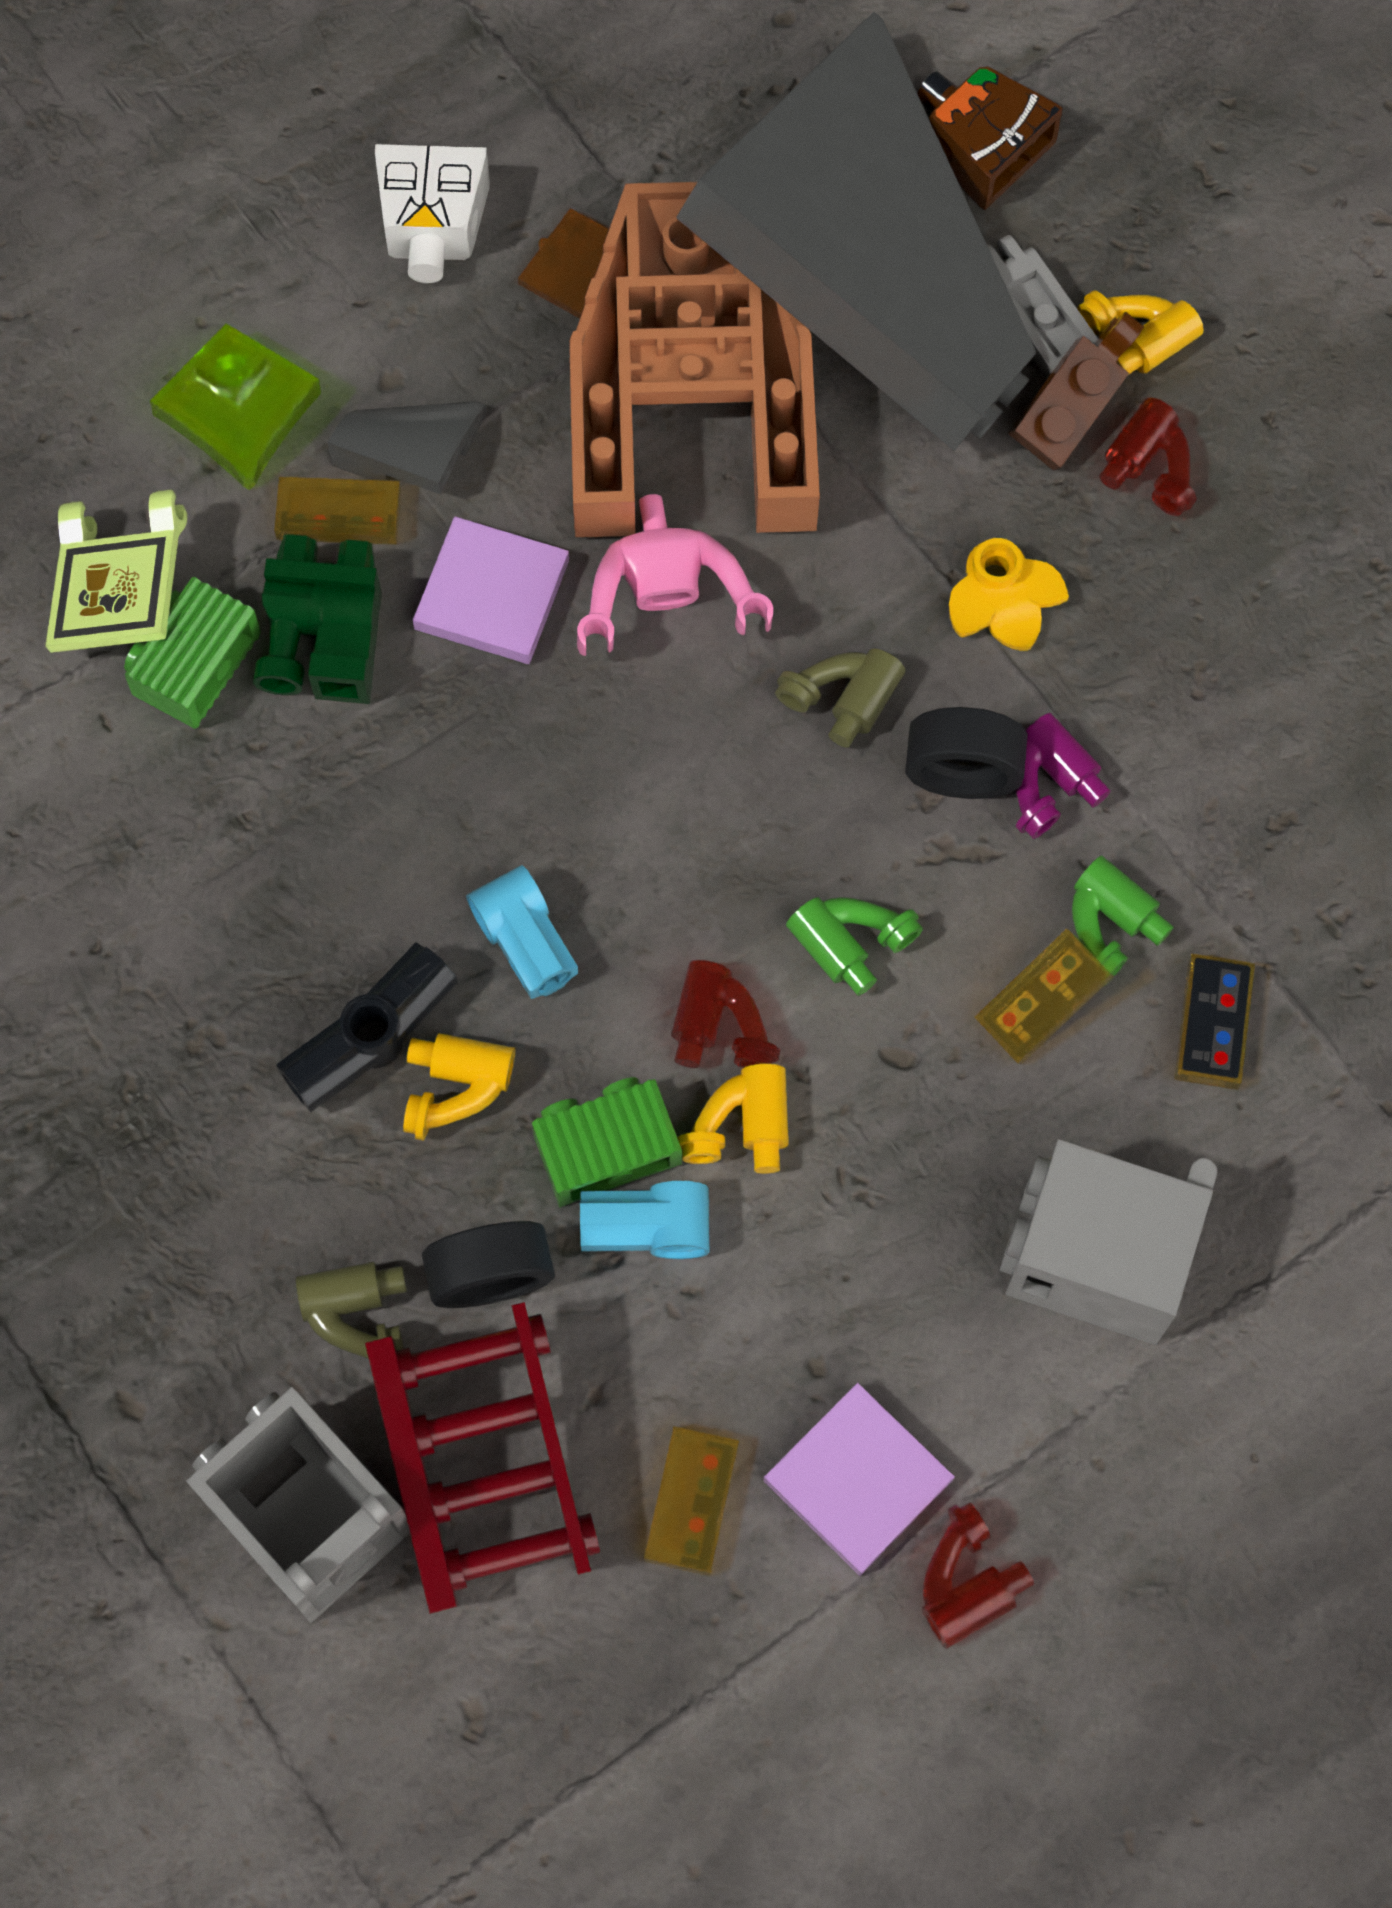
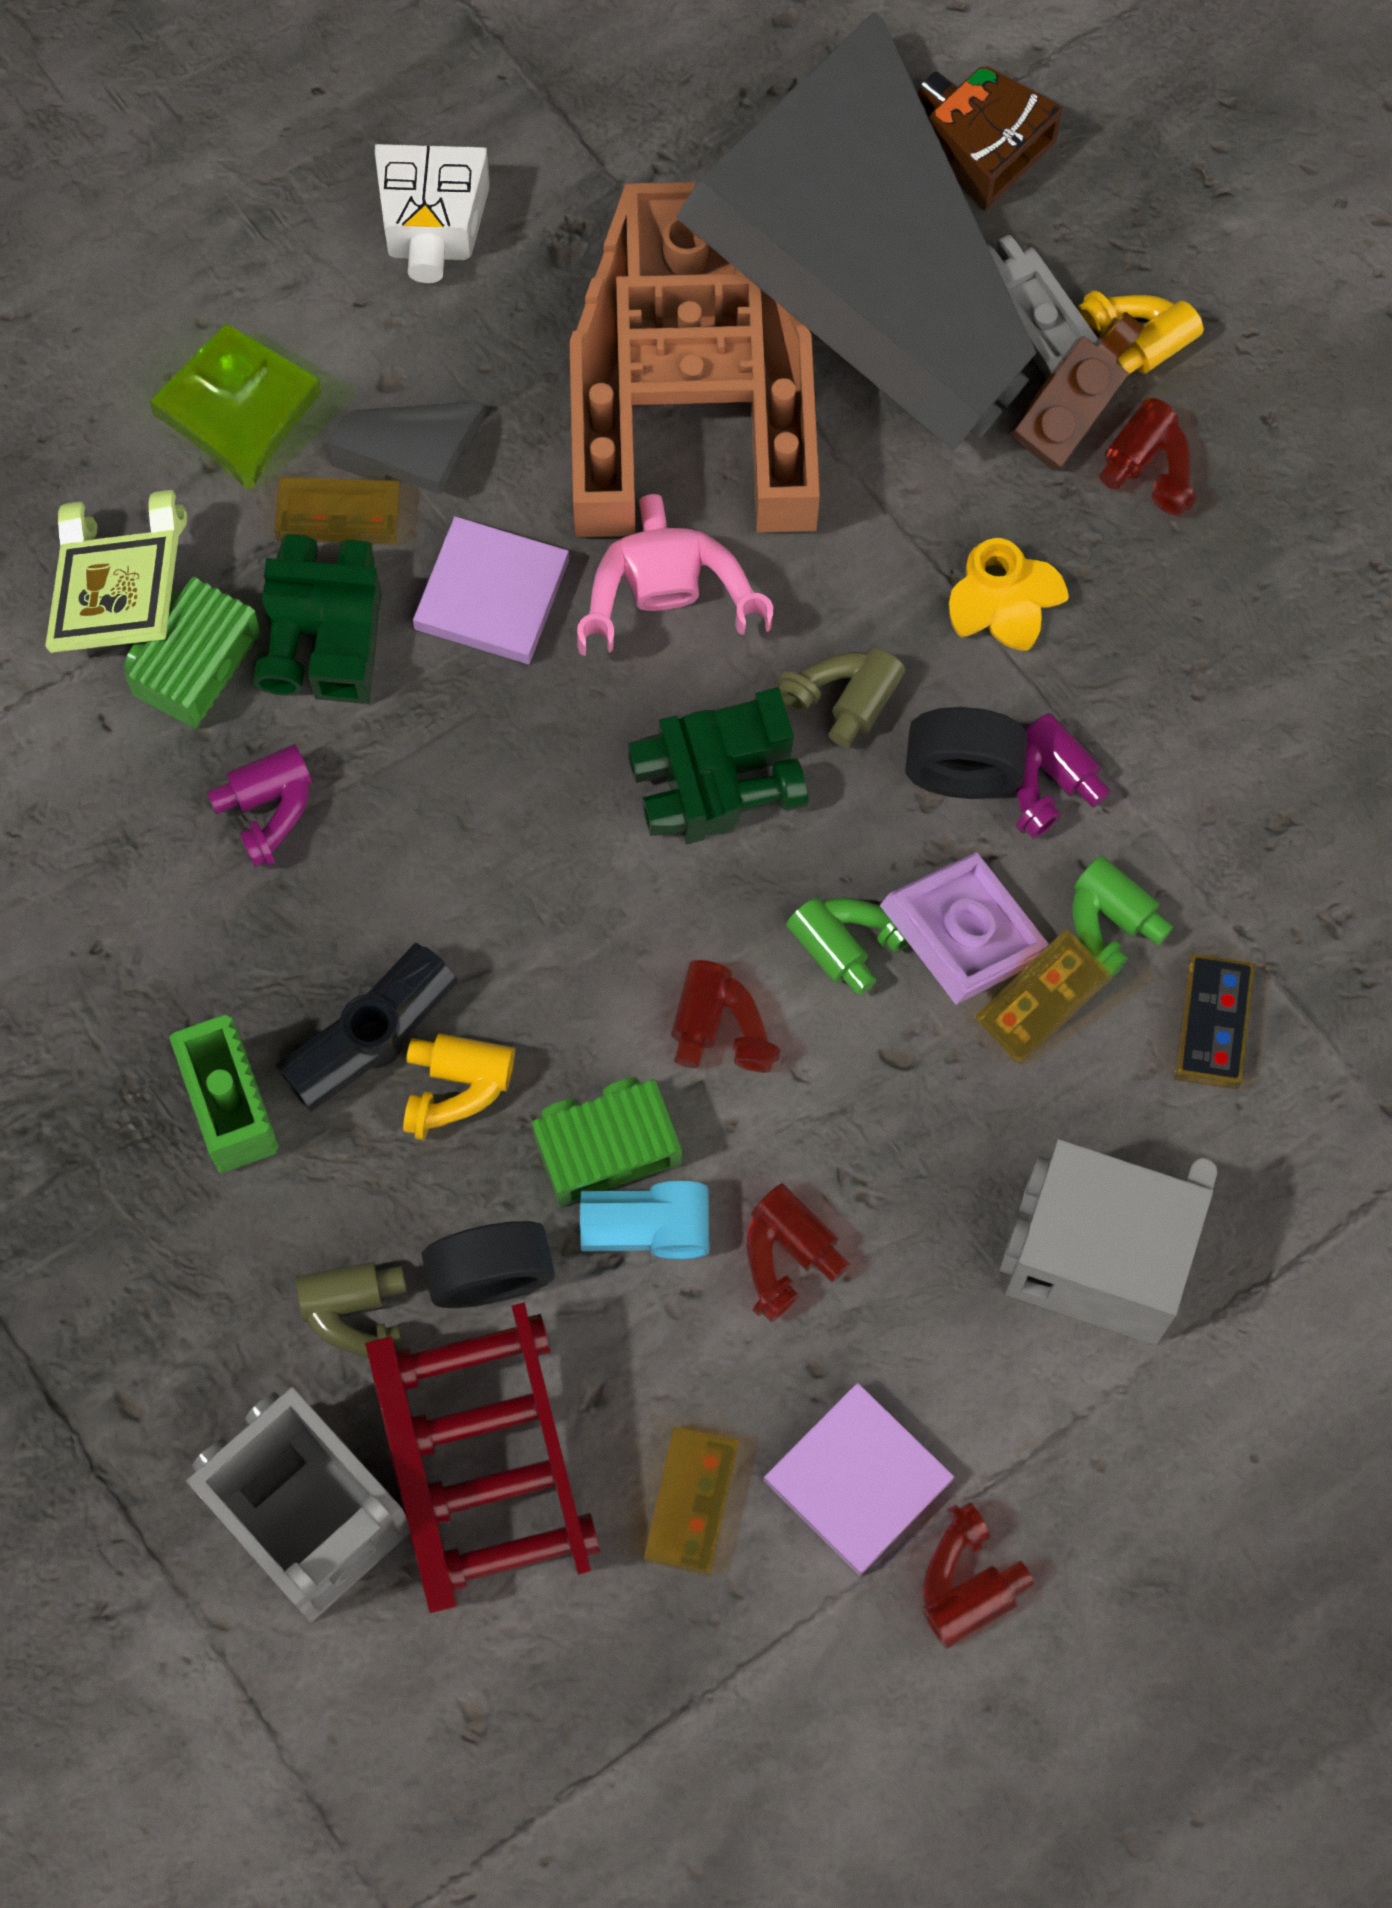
medium azure piece [466,865,578,999] -> none
clear orange piece [518,208,609,319] -> none
yellow plant [677,1064,789,1174] -> none
none -> bright green brick [169,1015,279,1173]
none -> magenta plant [206,744,312,868]
none -> dark green hips [628,687,808,845]
none -> clear red plant [747,1183,850,1323]
none -> lavender tile [880,852,1053,1005]

